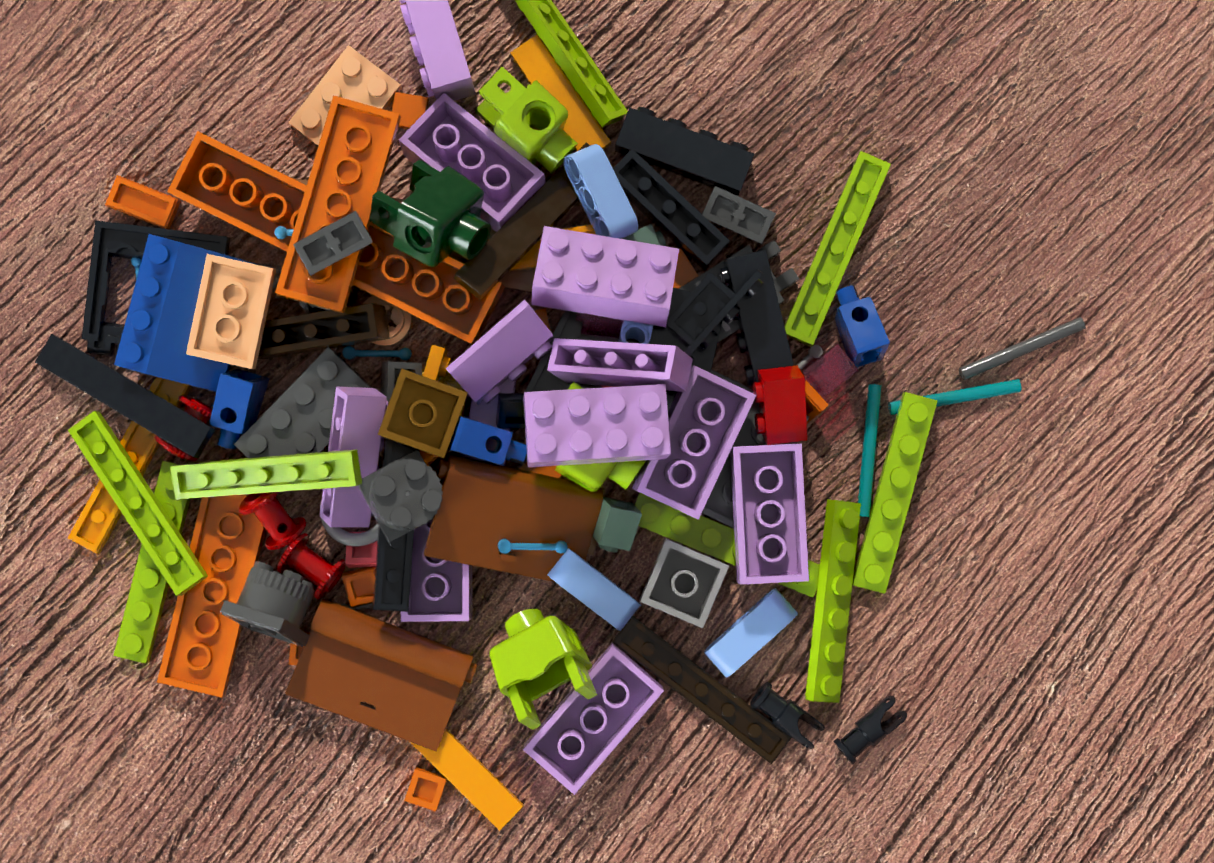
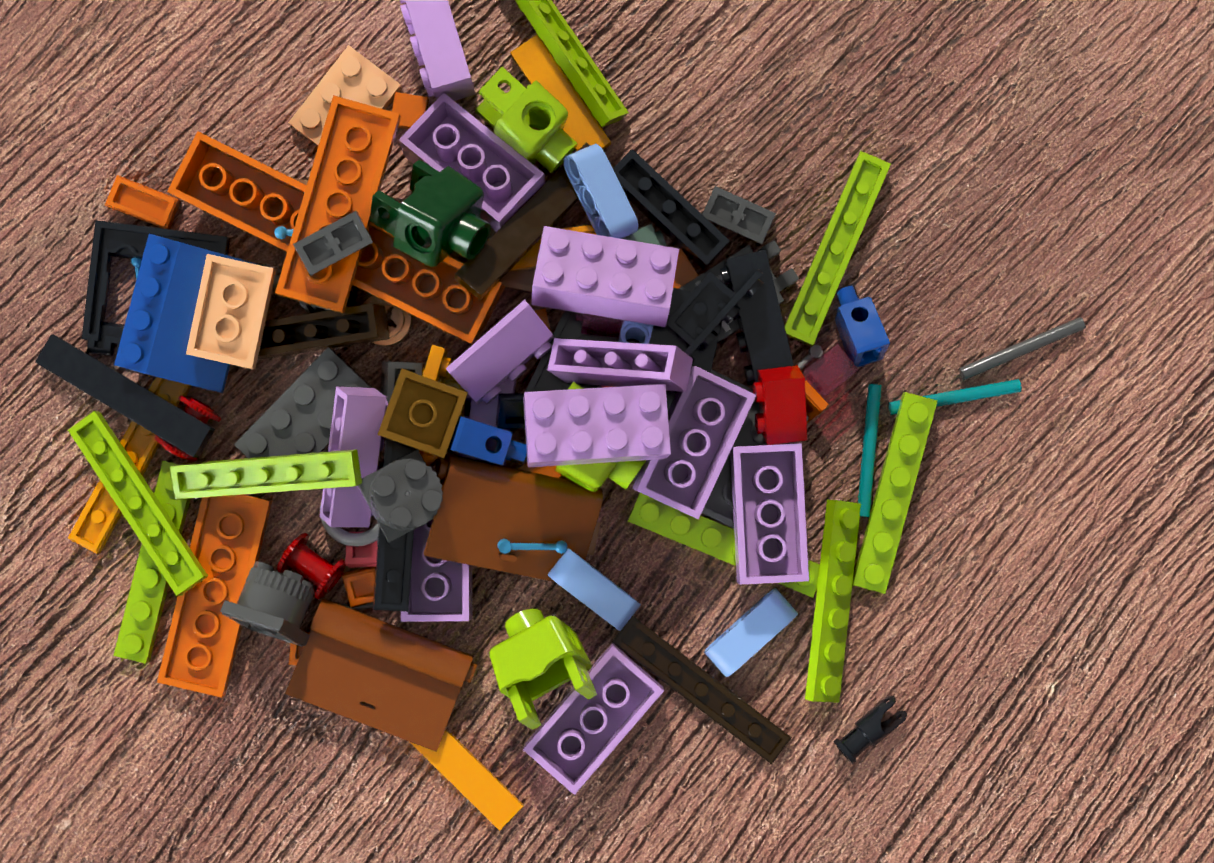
blue torso [210,369,270,449] -> none
red hose [239,492,306,550] -> none
dark azure hinge [342,346,412,360] -> none
orange tile [404,767,447,811] -> none
sand green brick [593,497,642,552] -> none
black brick [615,107,754,196] -> none
light grey brick [639,538,729,628] -> none
black piece [750,682,825,749] -> none

